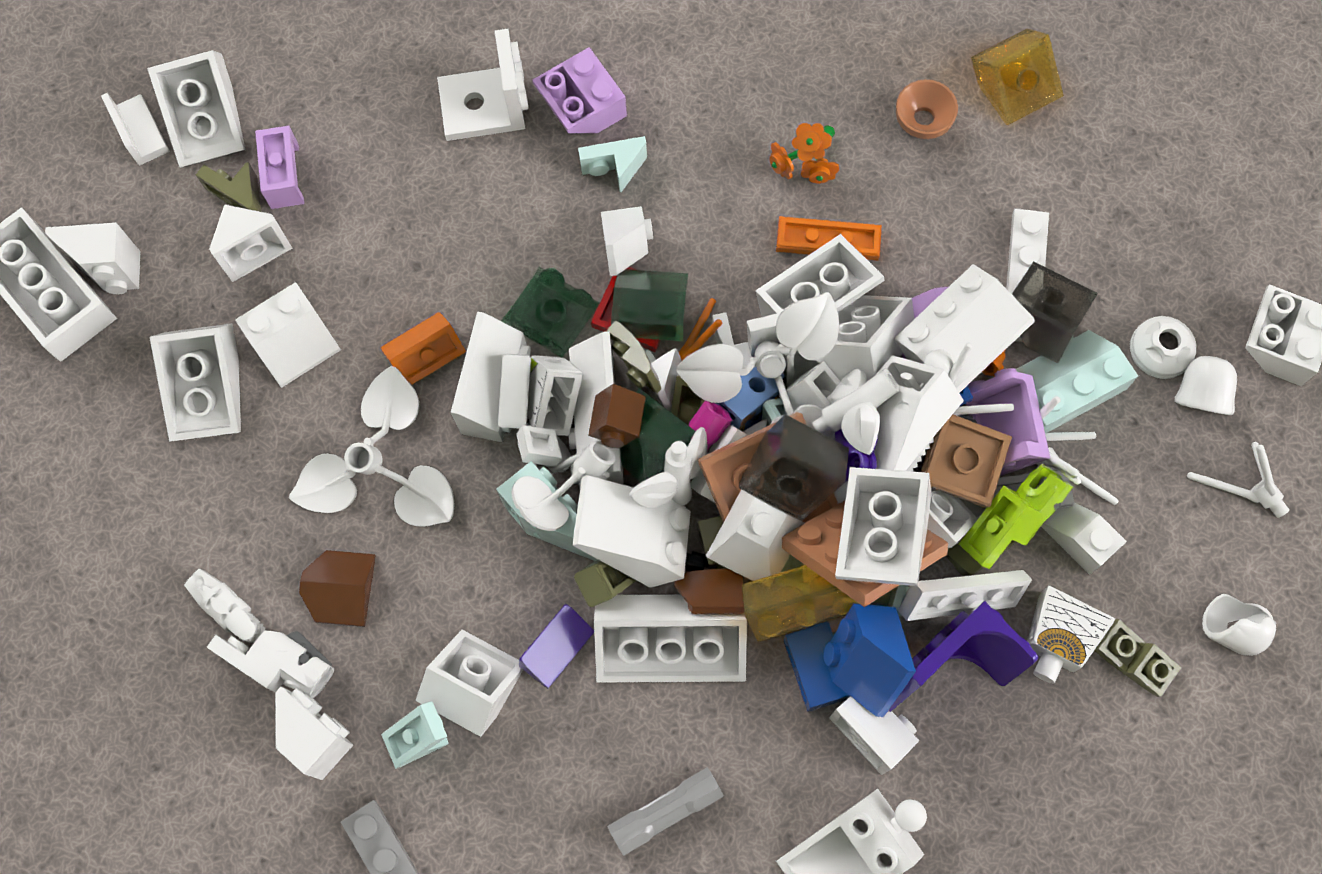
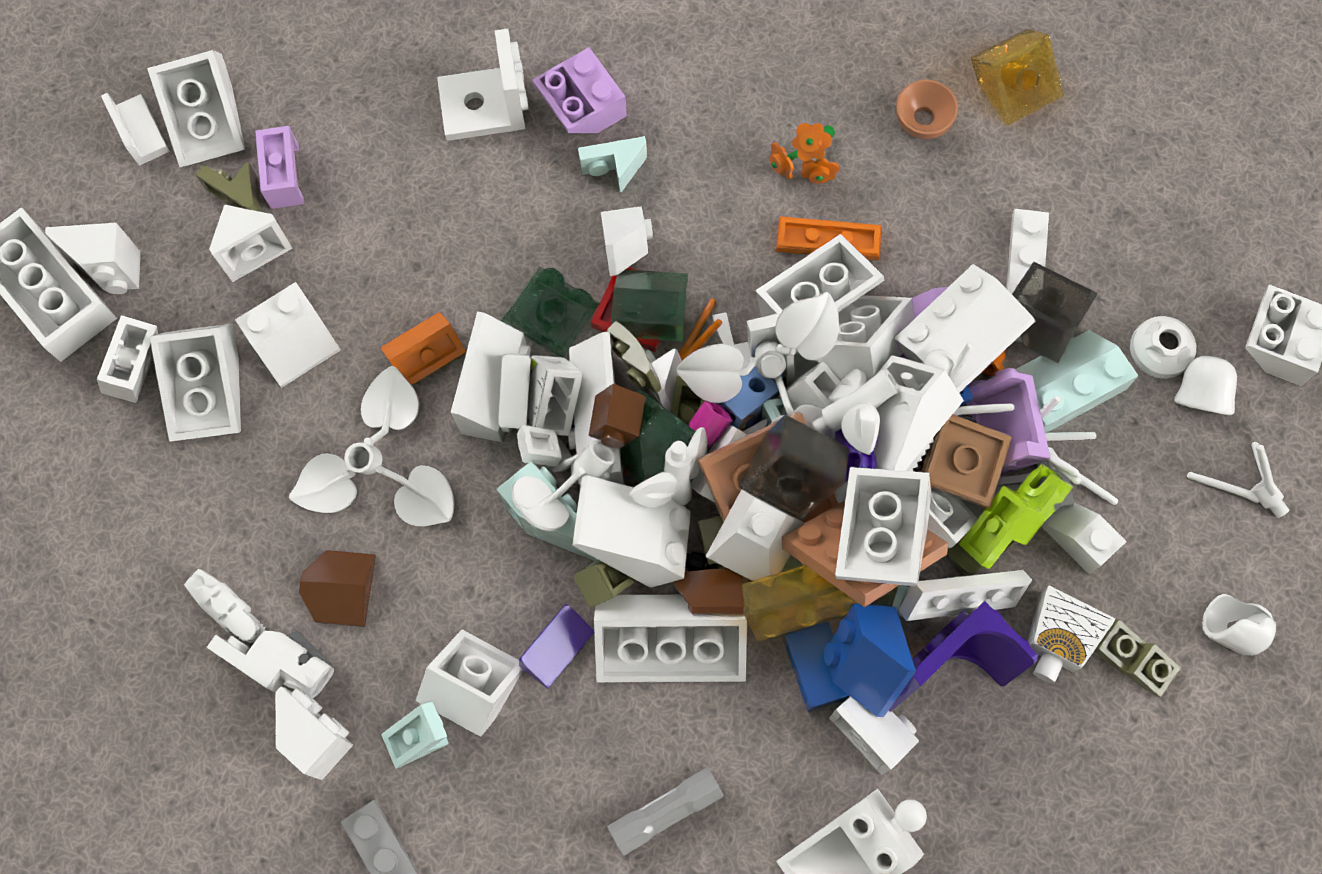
none -> white brick [97,315,158,403]

